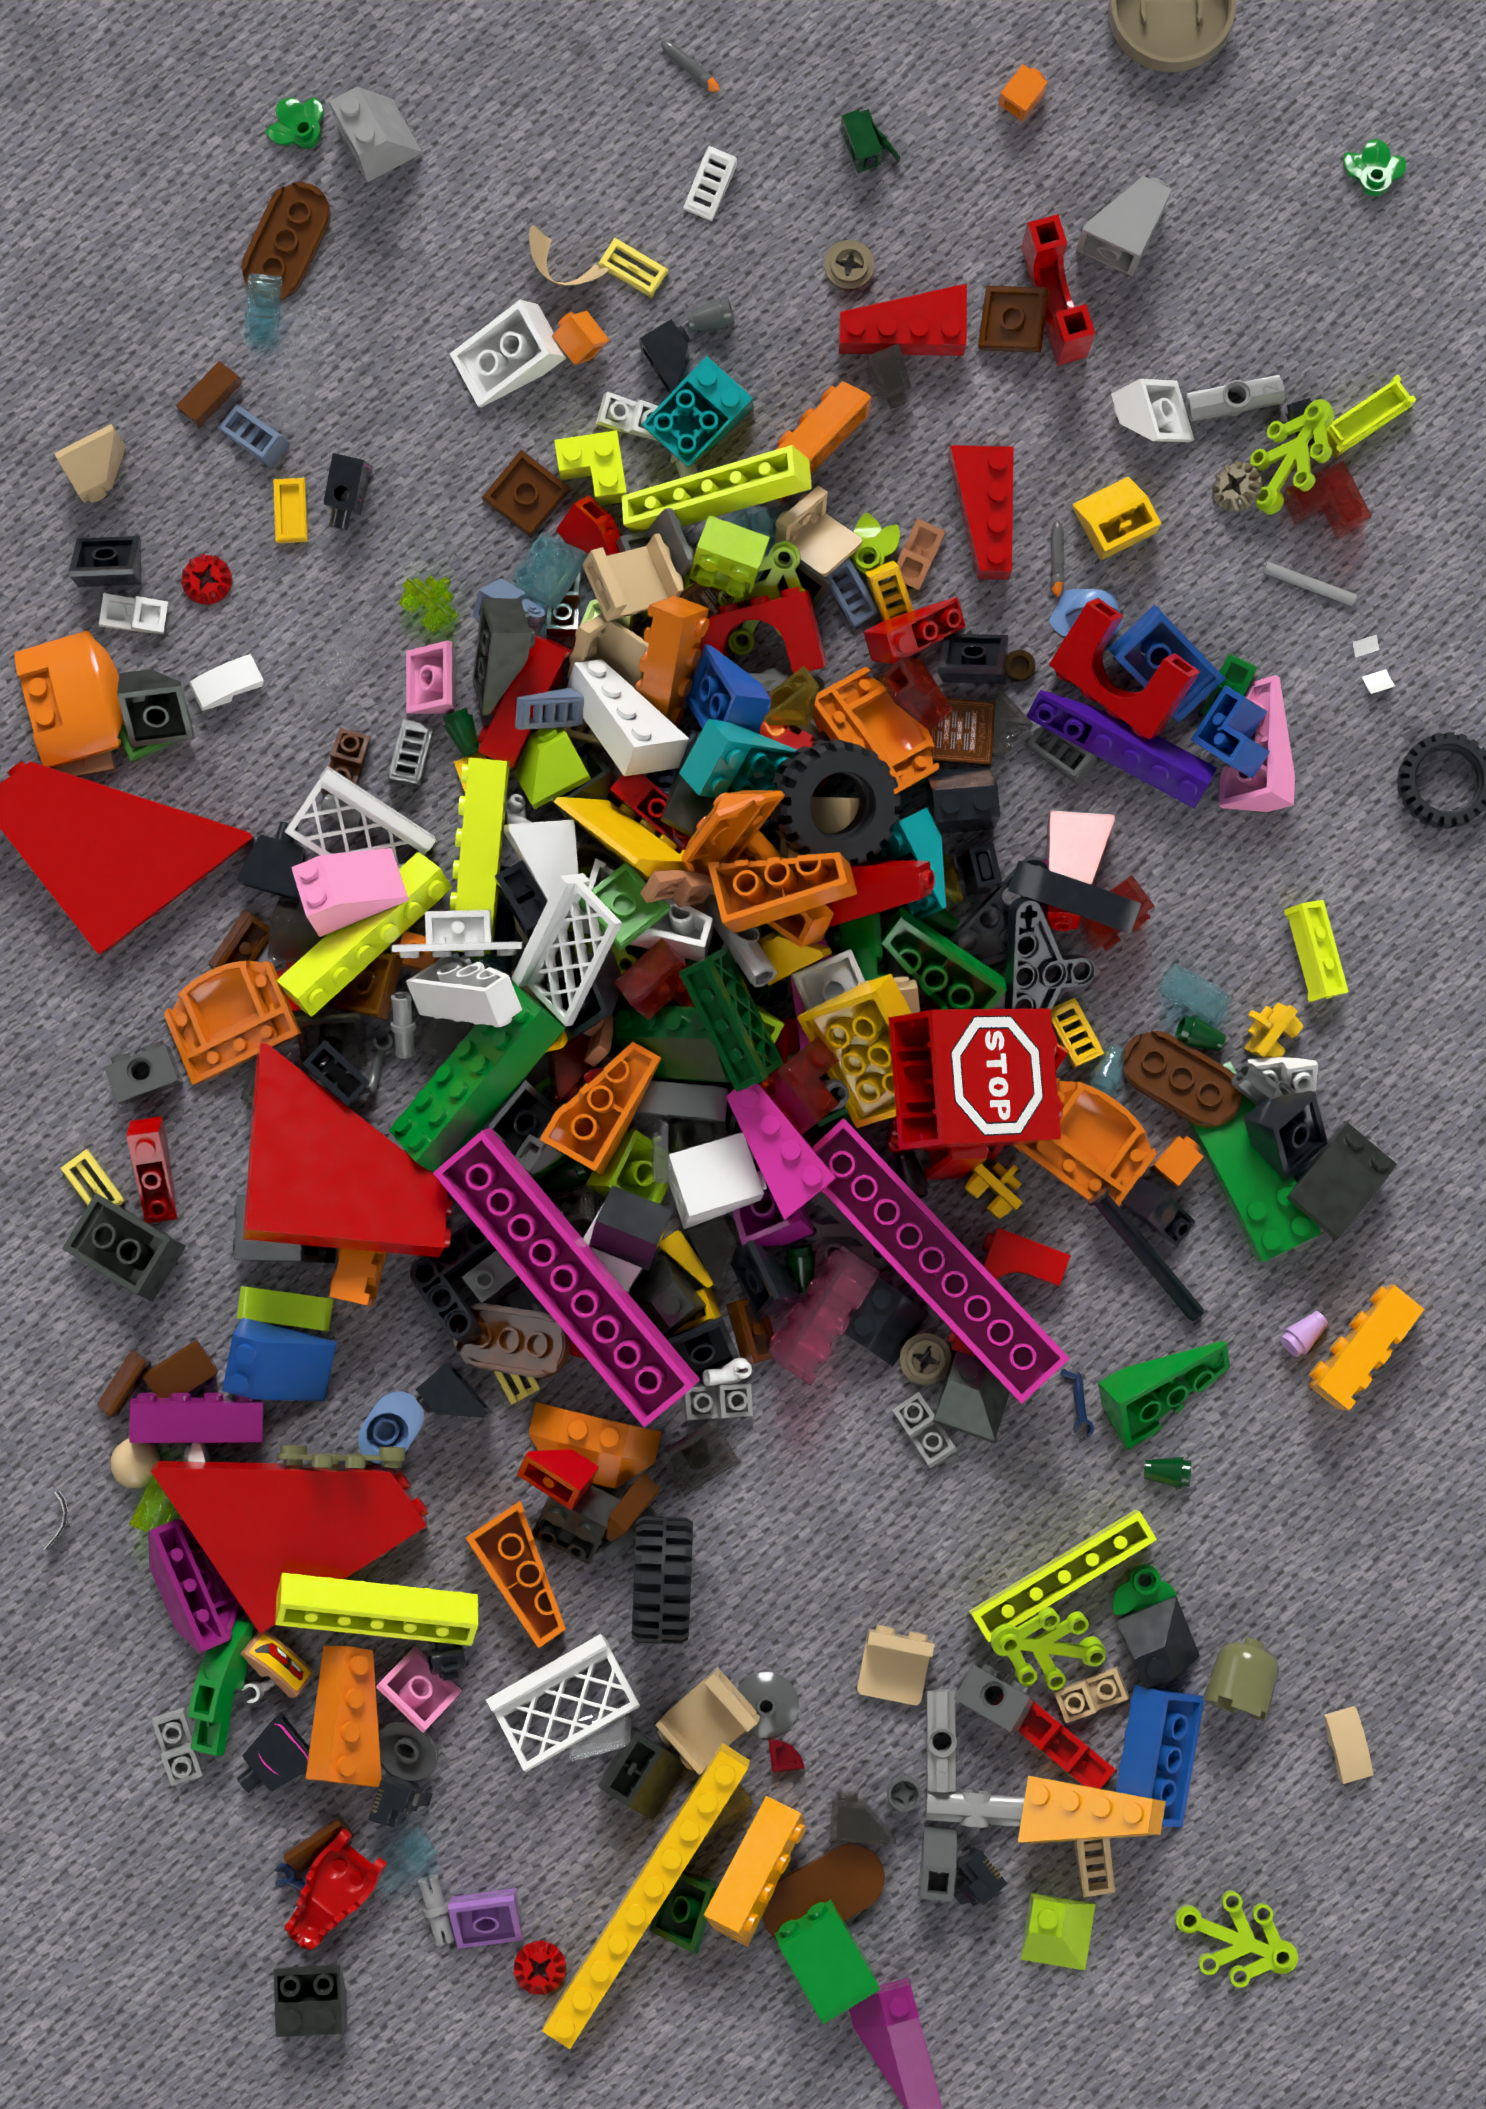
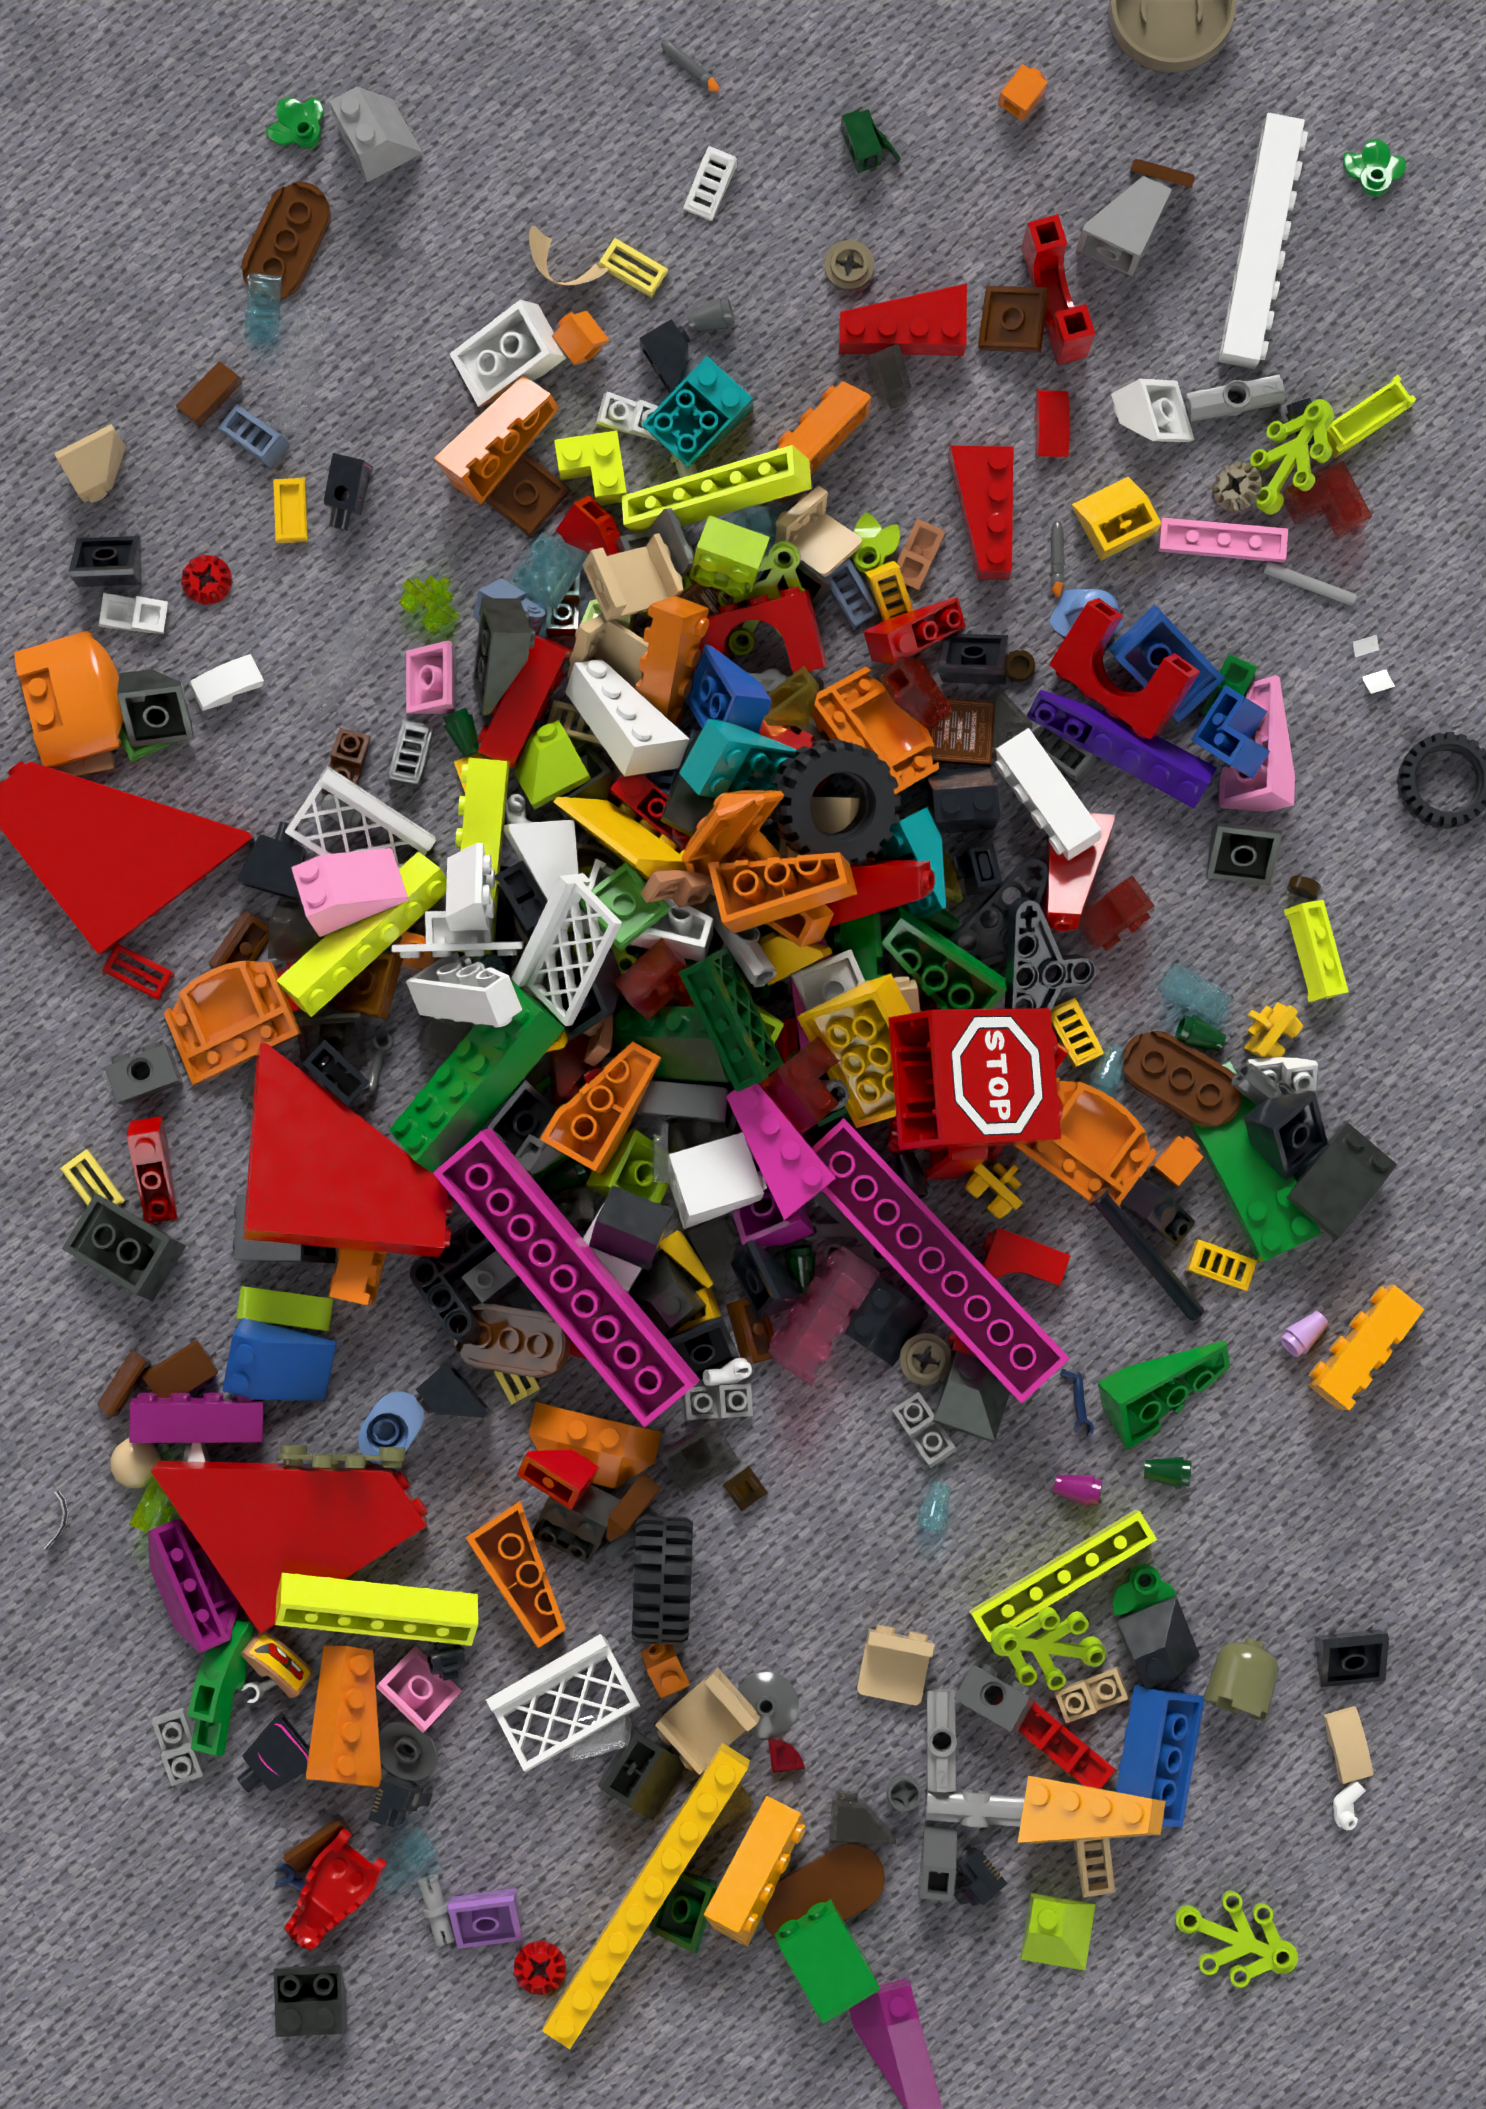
light grey pin [390,992,416,1059] -> none
sand blue slope [515,688,584,730] -> none
black slope [1008,861,1141,935] -> none
none -> red tile [102,943,175,1001]
none -> orange wedge [434,376,560,505]
none -> white slope [446,843,495,931]
none -> orange bracket [641,1644,690,1698]
none -> dark brown tile [723,1466,768,1512]
none -> clear light blue cone [916,1481,951,1532]
none -> white wedge [995,728,1101,861]
none -> red slope [1034,390,1070,457]
none -> magenta cone [1053,1474,1103,1507]
none -> reddish brown tile [1130,158,1195,188]
none -> bright pink plate [1158,518,1288,563]
none -> yellow slope [1185,1239,1257,1291]
none -> pearl dark grey slope [1206,823,1282,886]
none -> white brick [1218,113,1308,369]
none -> dark brown tile [1287,875,1321,899]
none -> black slope [1314,1629,1389,1687]
none -> white arm [1333,1781,1366,1830]

